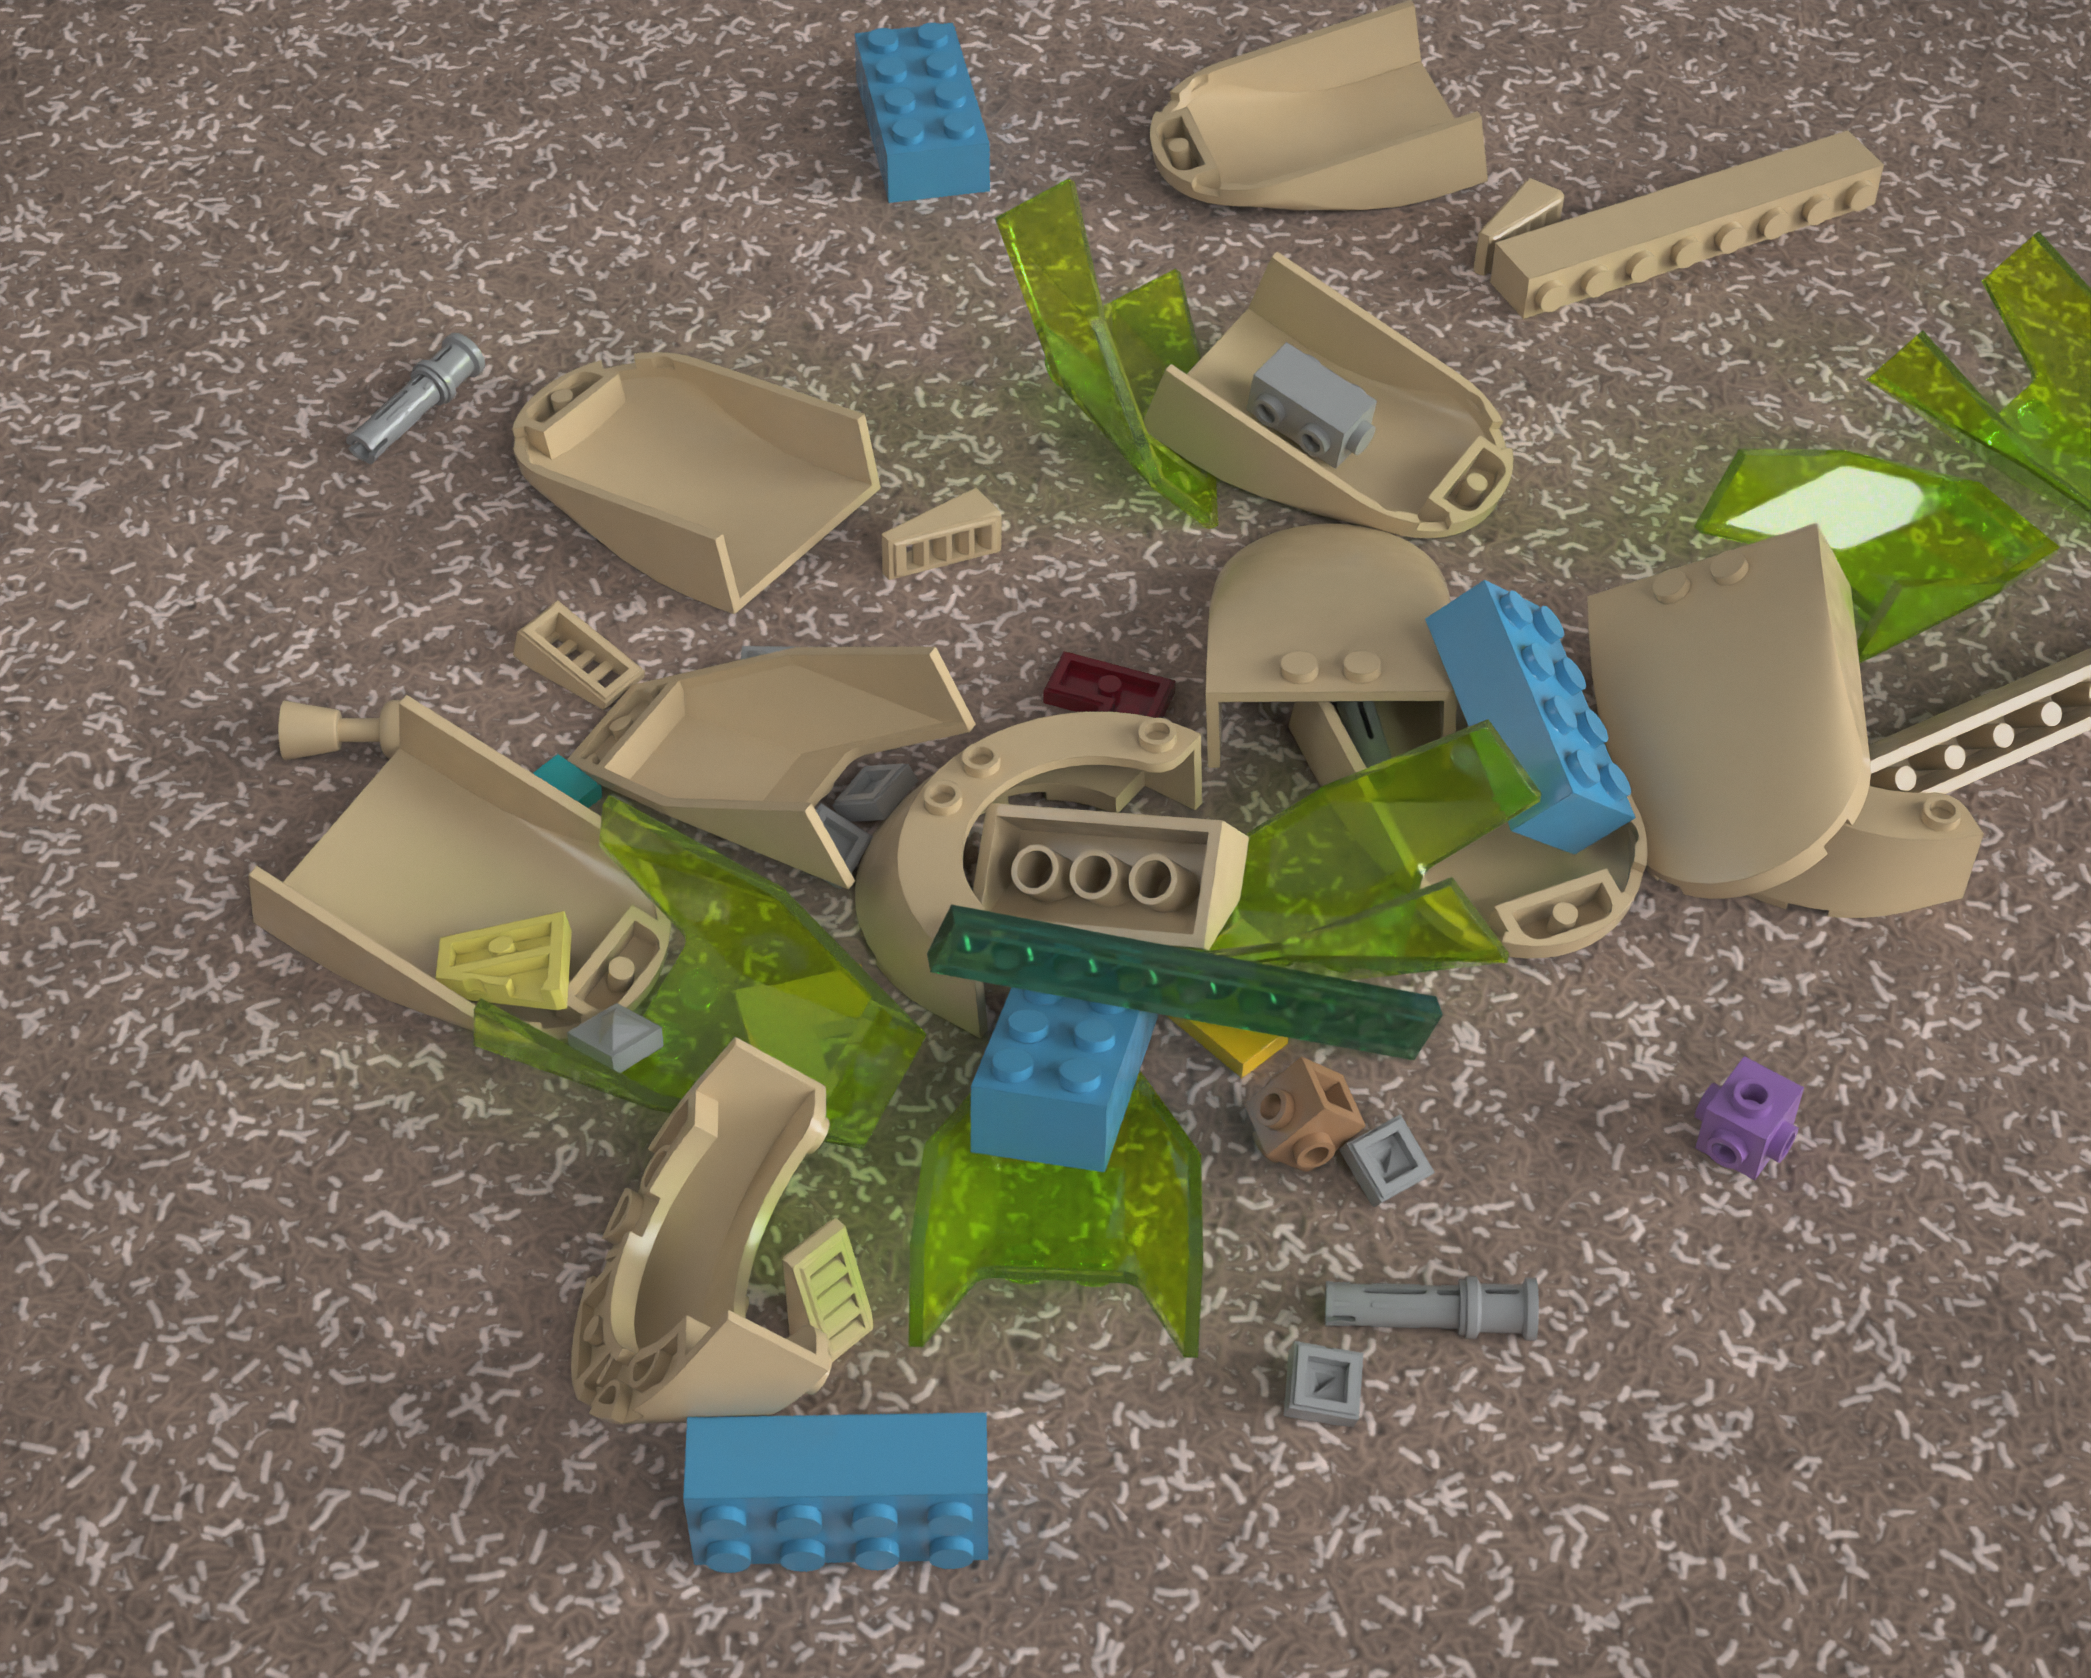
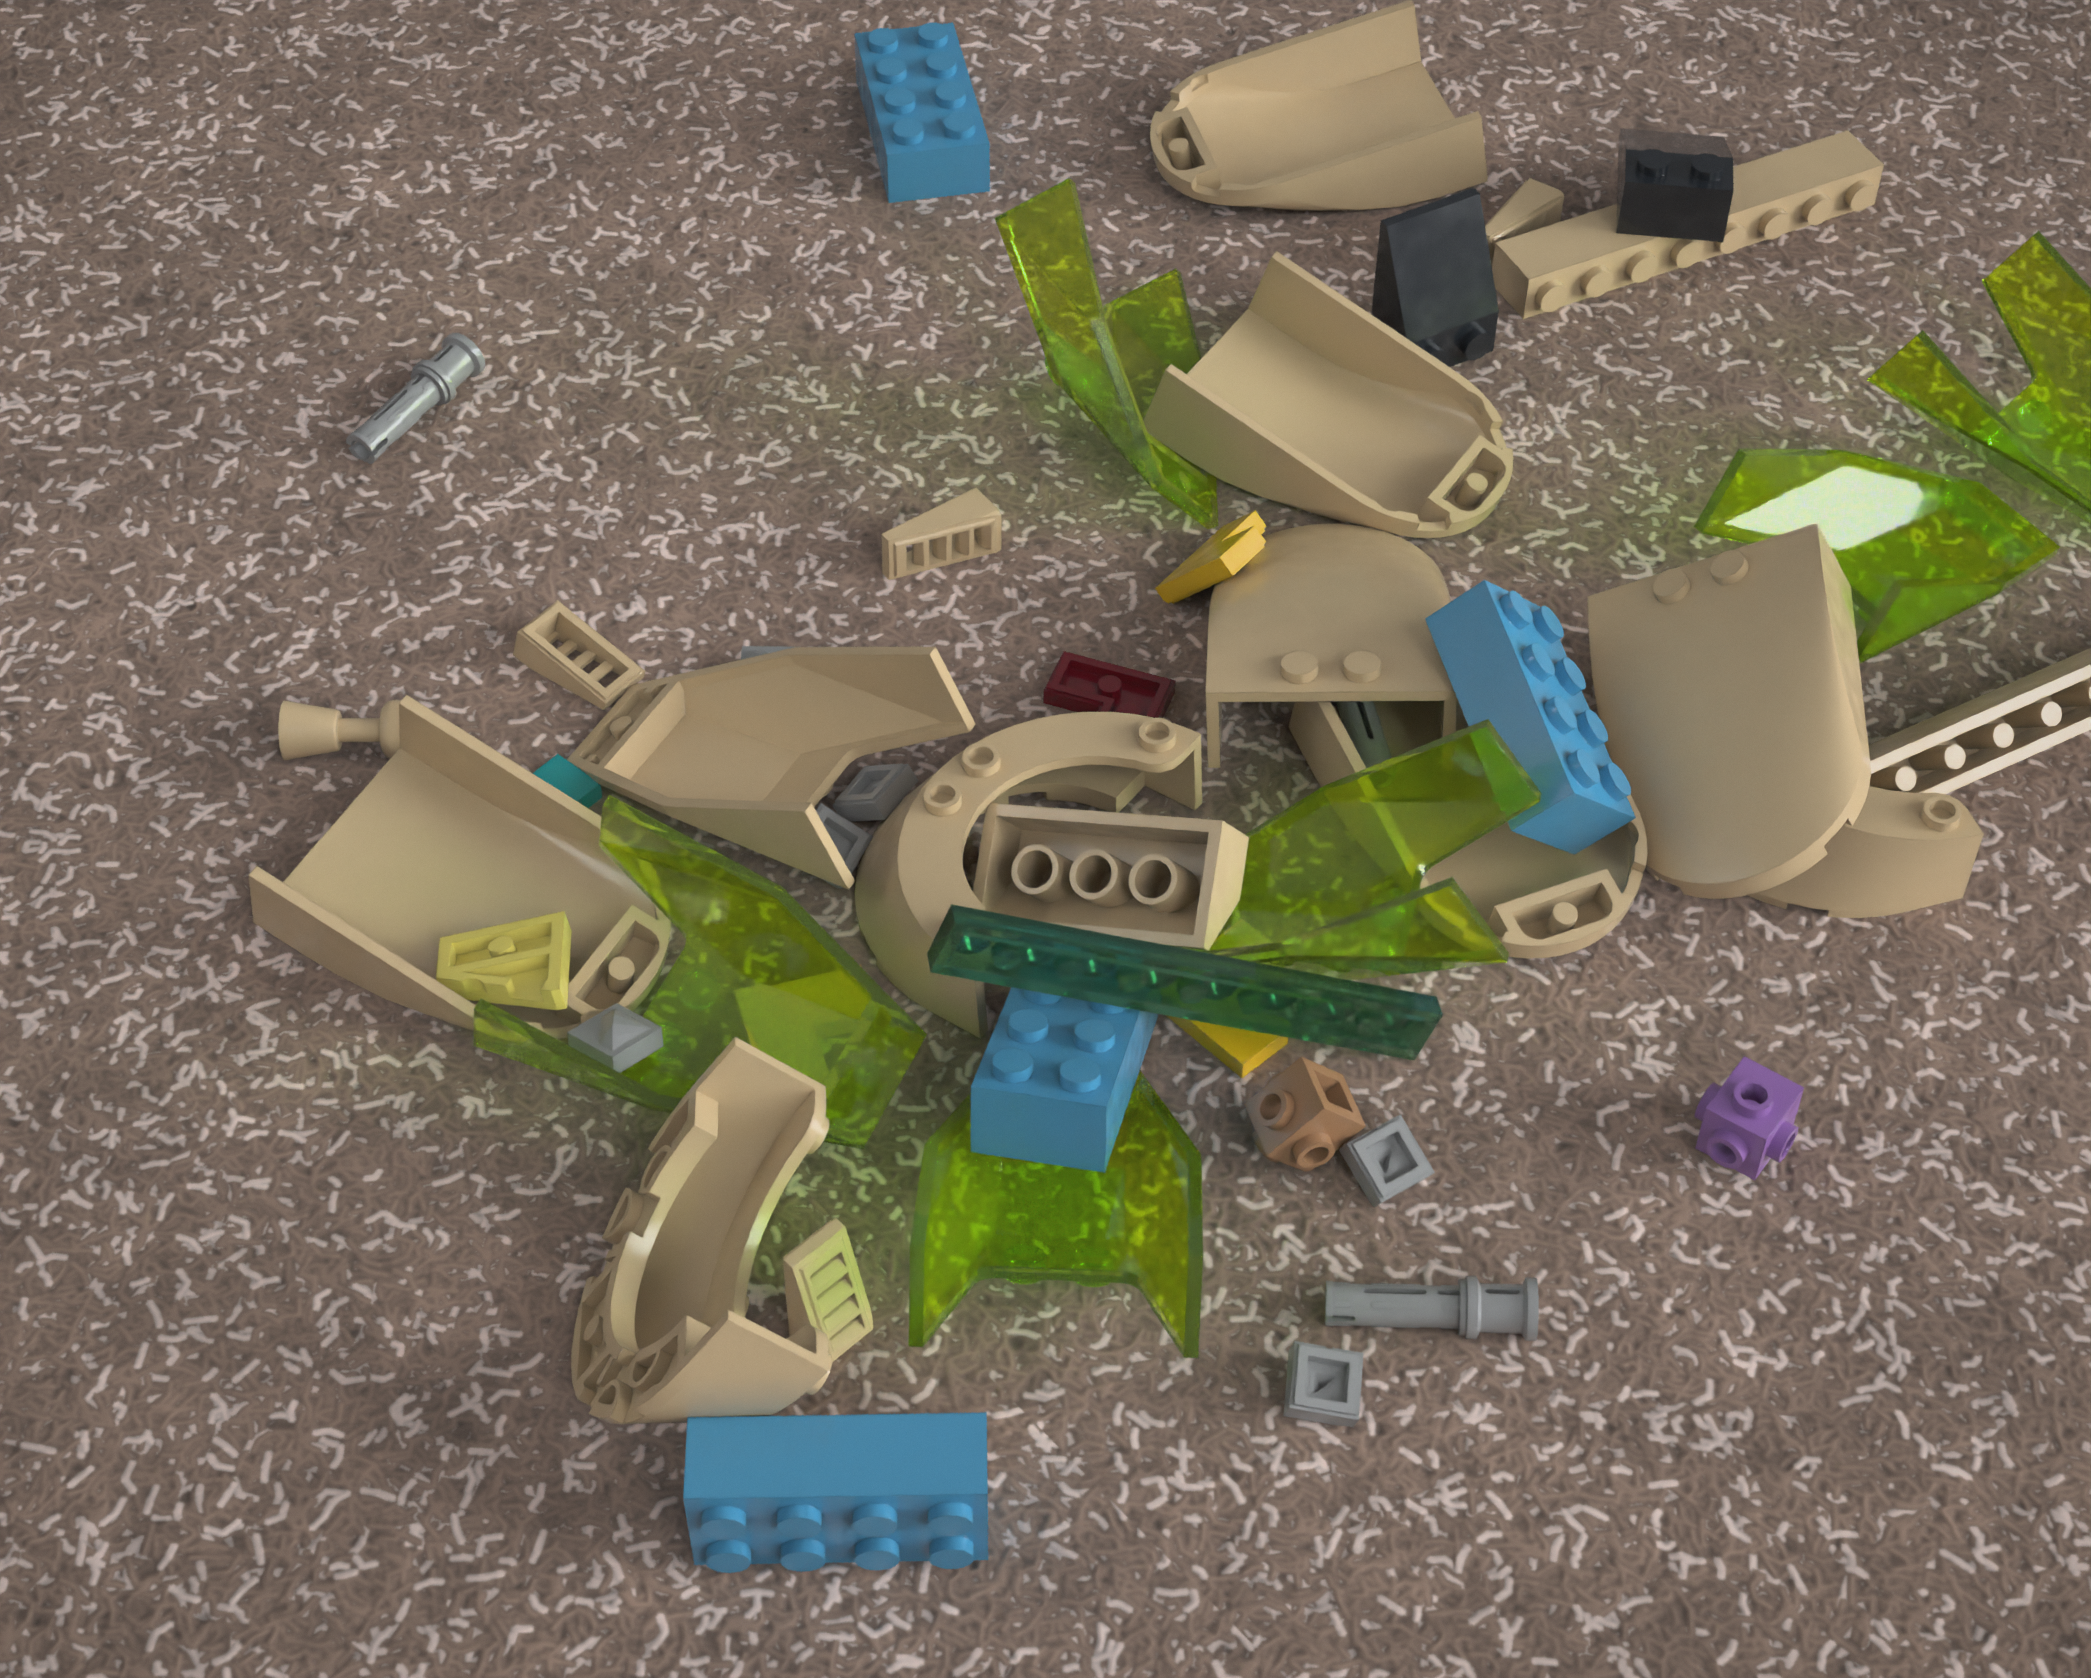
tan windscreen [512,352,881,615] -> none
light grey brick [1246,342,1377,469] -> none
none -> yellow tile [1155,510,1267,604]
none -> black slope [1371,188,1499,367]
none -> black slope [1616,128,1734,242]

